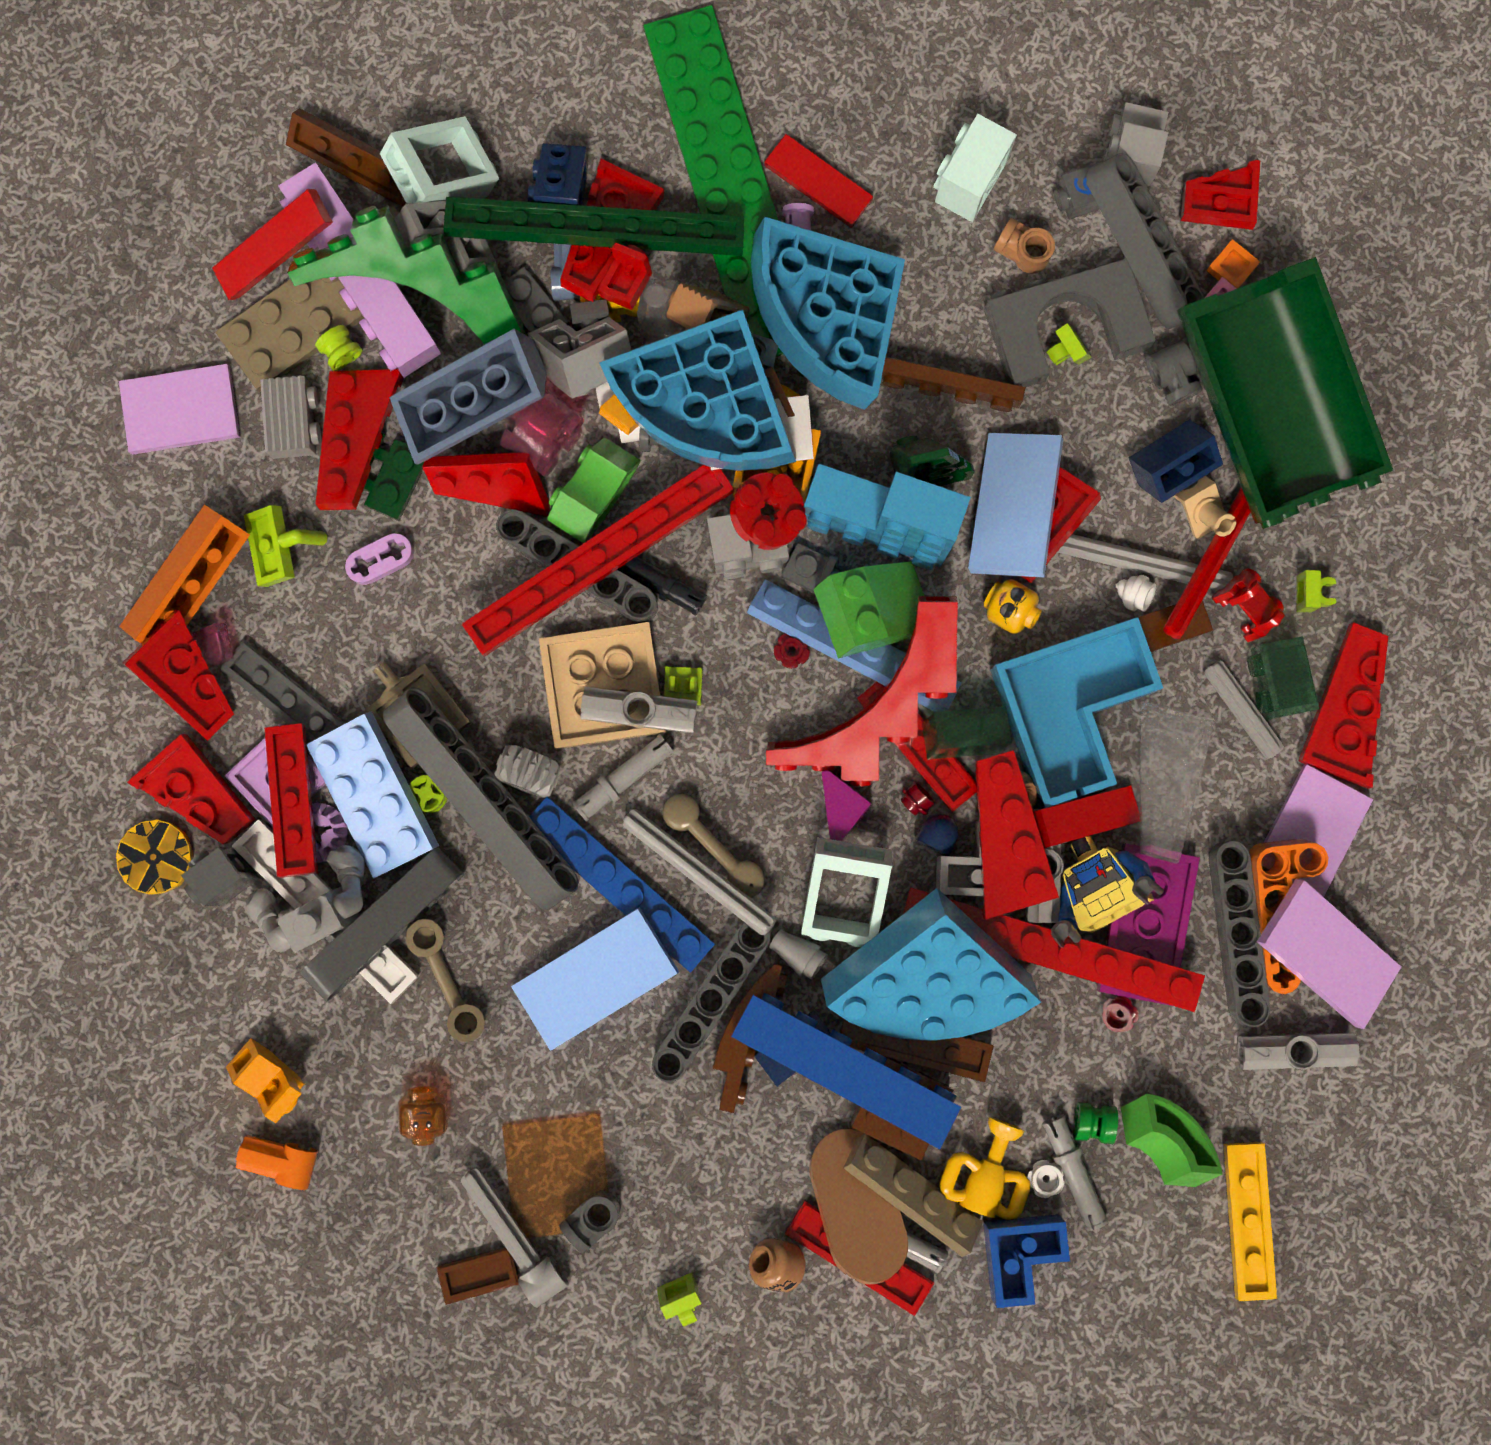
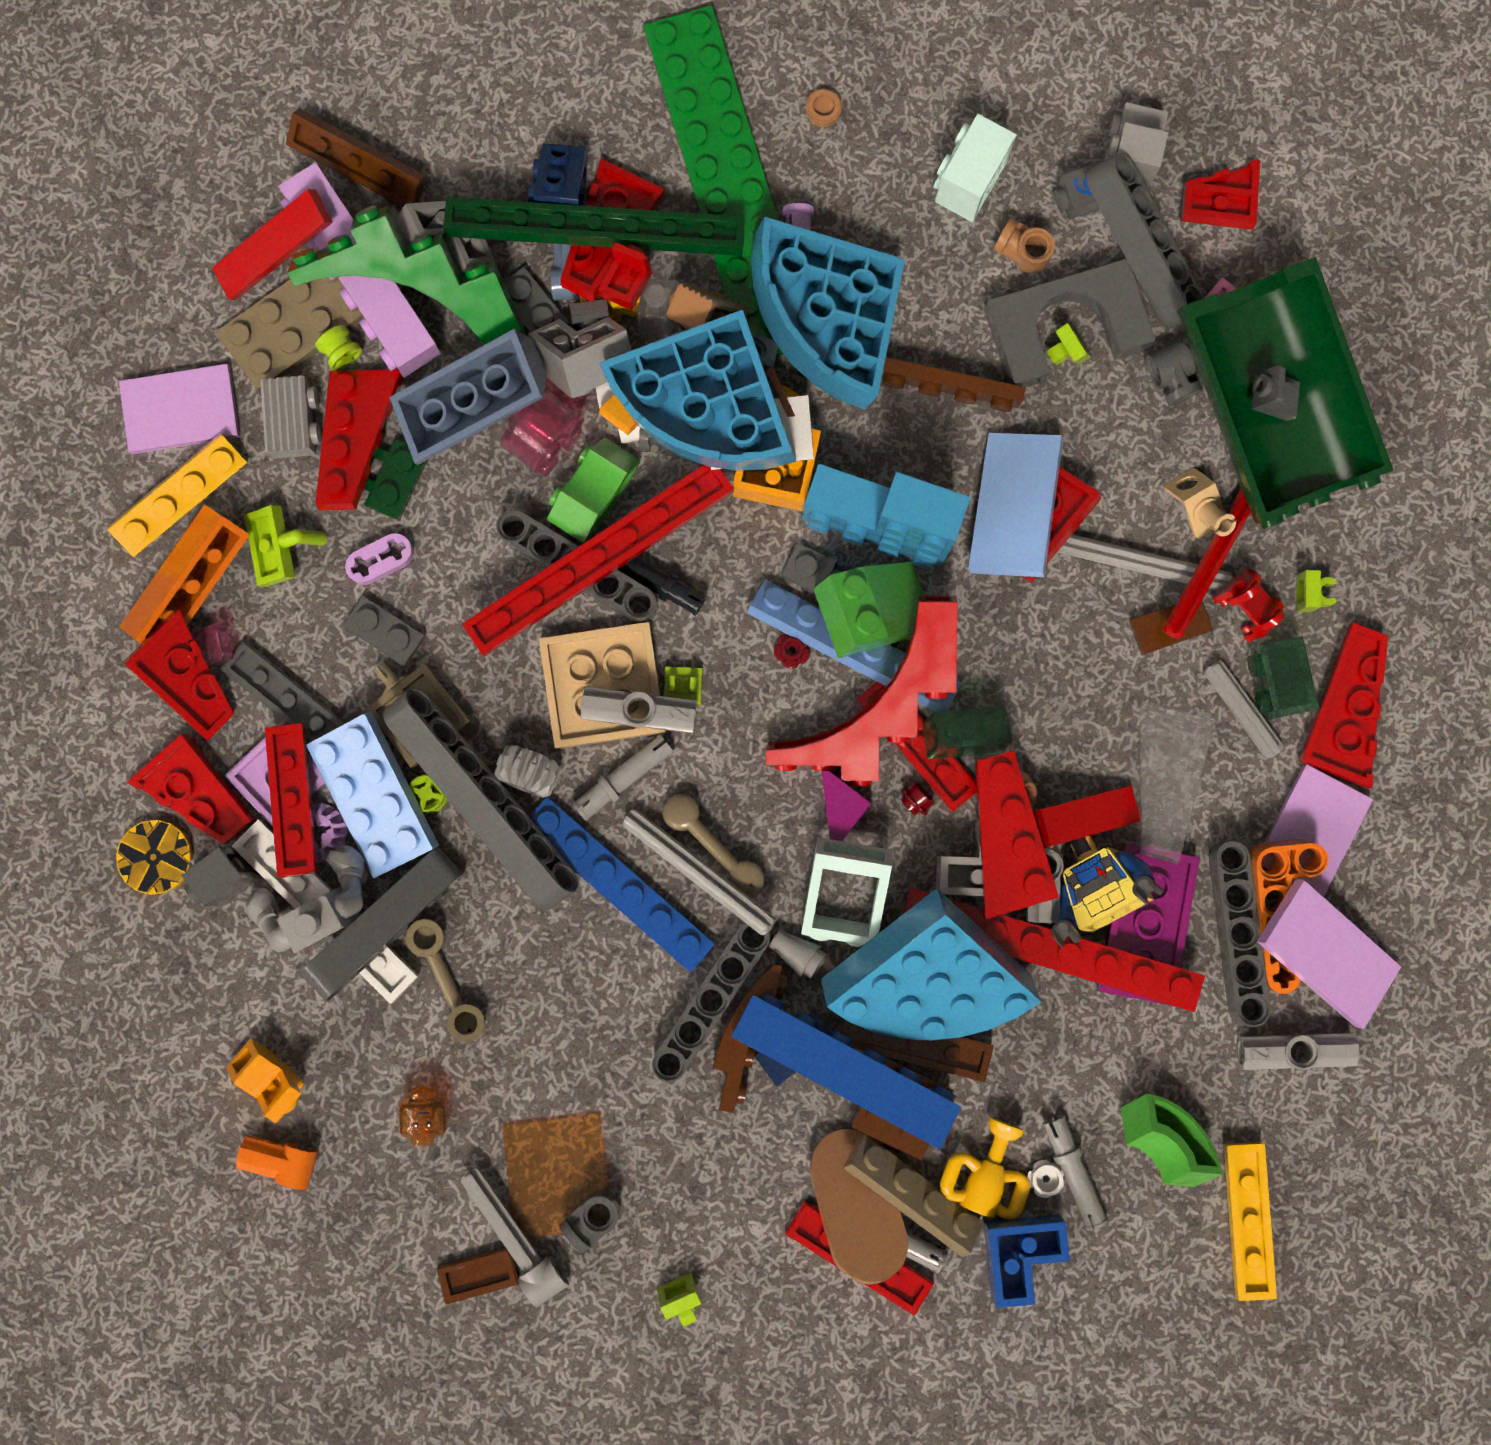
light aqua window [380,116,499,204] -> none
red wing [422,452,550,516] -> none
light blue tile [511,907,679,1051] -> none
light grey brick [707,515,789,579] -> none
red plate [730,472,807,550] -> none
medium nougat head [749,1238,806,1292] -> none
red tile [764,134,873,228] -> none
dark green wedge [890,436,975,486] -> none
dark blue piece [914,813,959,856] -> none
yellow head [984,579,1042,634] -> none
dark azure piece [990,617,1163,809] -> none
green wheel [1073,1102,1118,1145] -> none
dark red plate [1102,996,1139,1032] -> none
white plate [1116,575,1156,611] -> none
dark blue brick [1128,419,1223,503] -> none
orange plate [1206,239,1260,289] -> none
none -> yellow plate [107,433,247,557]
none -> dark grey plate [343,596,426,667]
none -> medium nougat tile [806,88,842,127]
none -> dark grey bracket [1252,365,1300,421]

